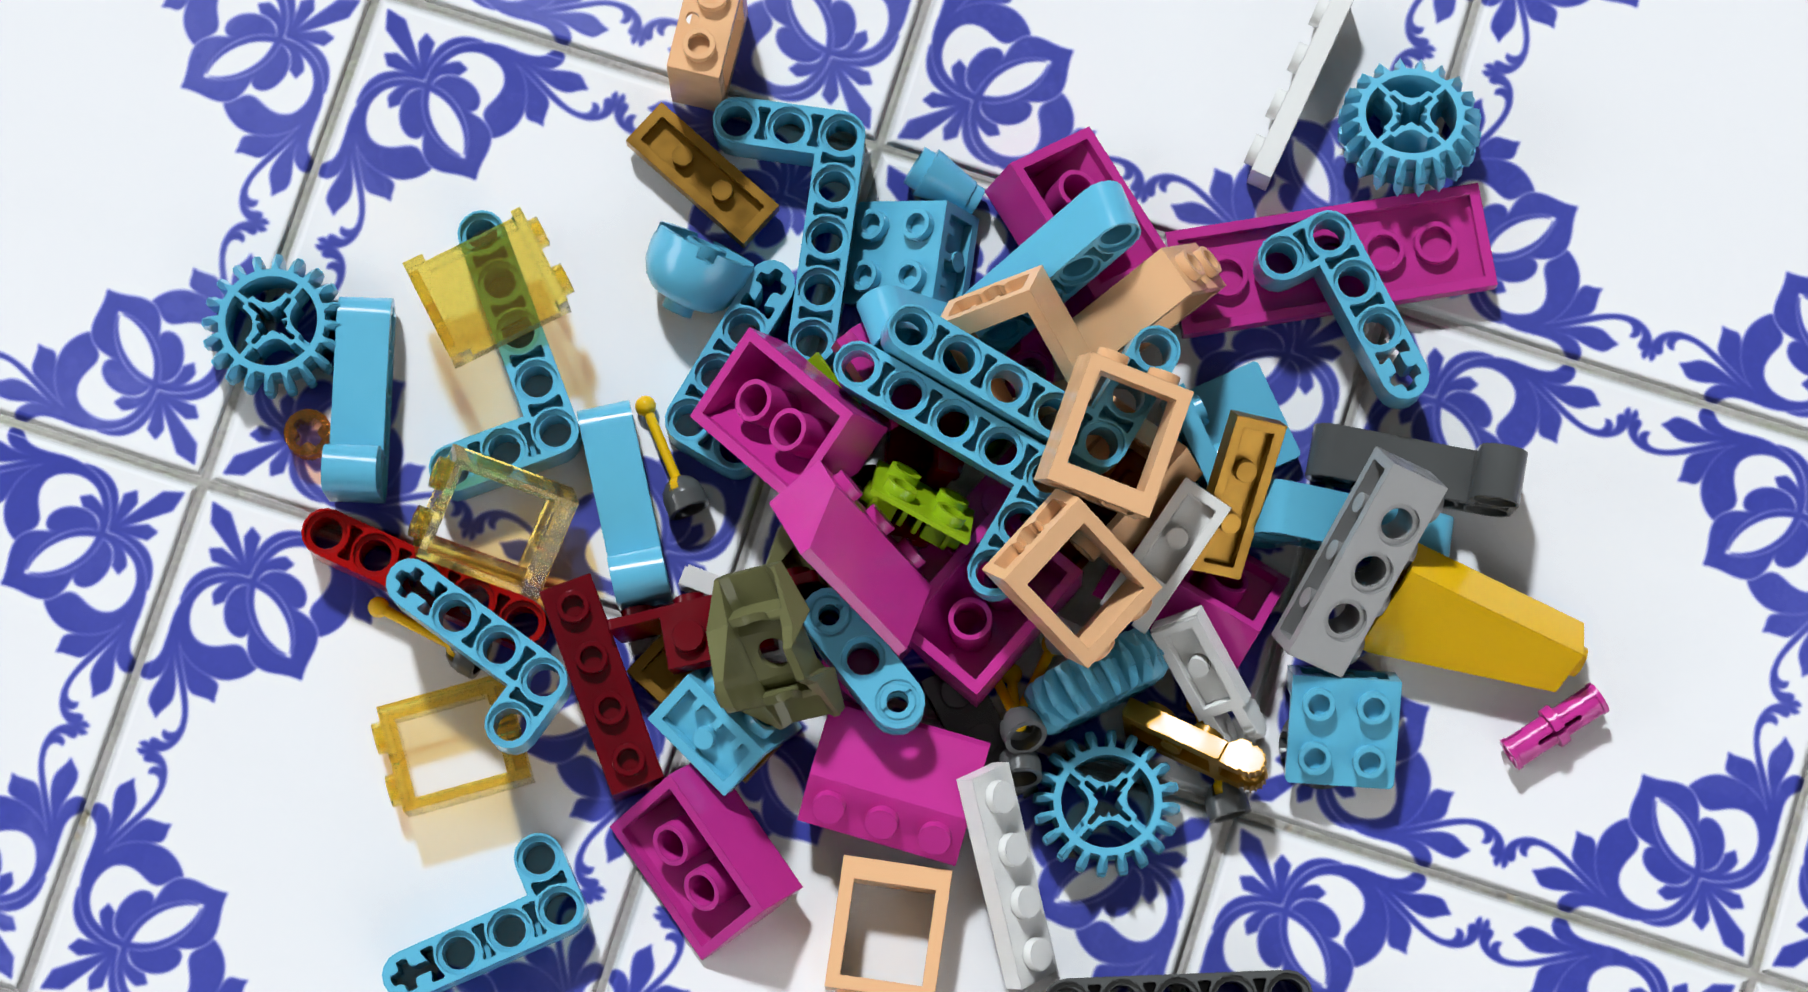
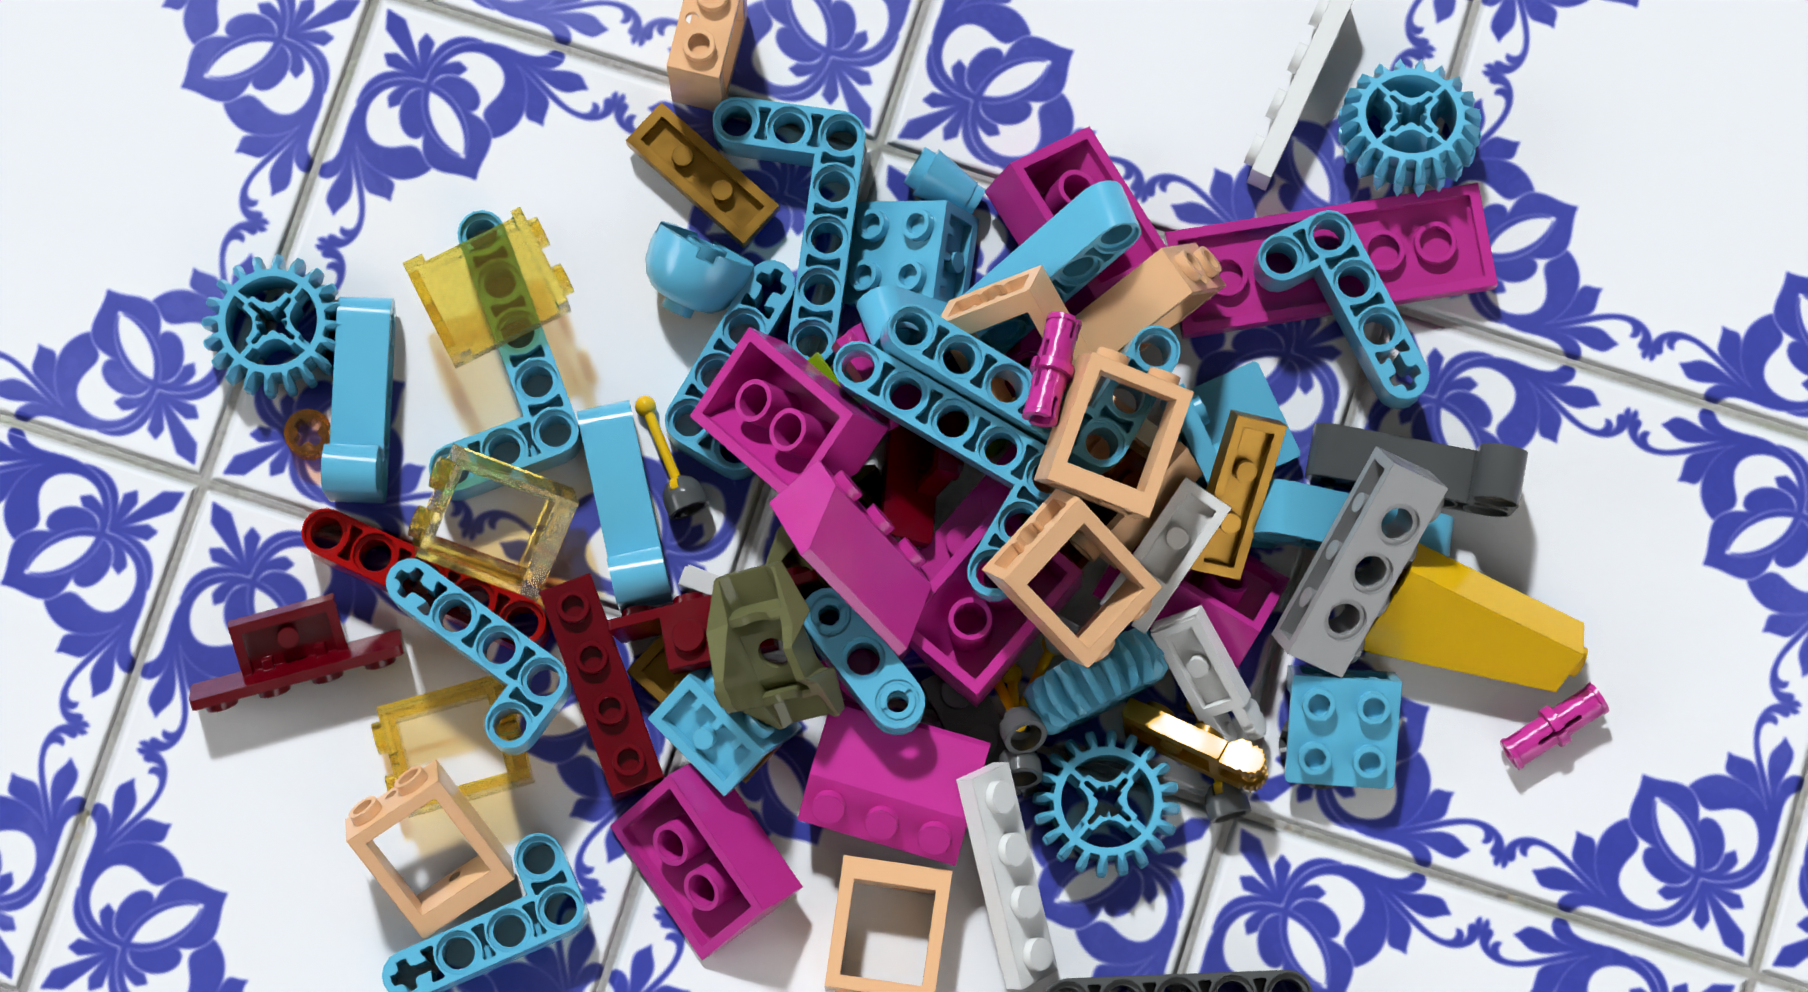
yellow hinge [368,596,492,679] -> none
lime hinge [859,459,975,551] -> none
none -> dark red bracket [189,593,404,713]
none -> light nougat window [345,759,515,940]
none -> dark pink pin [1022,312,1082,428]

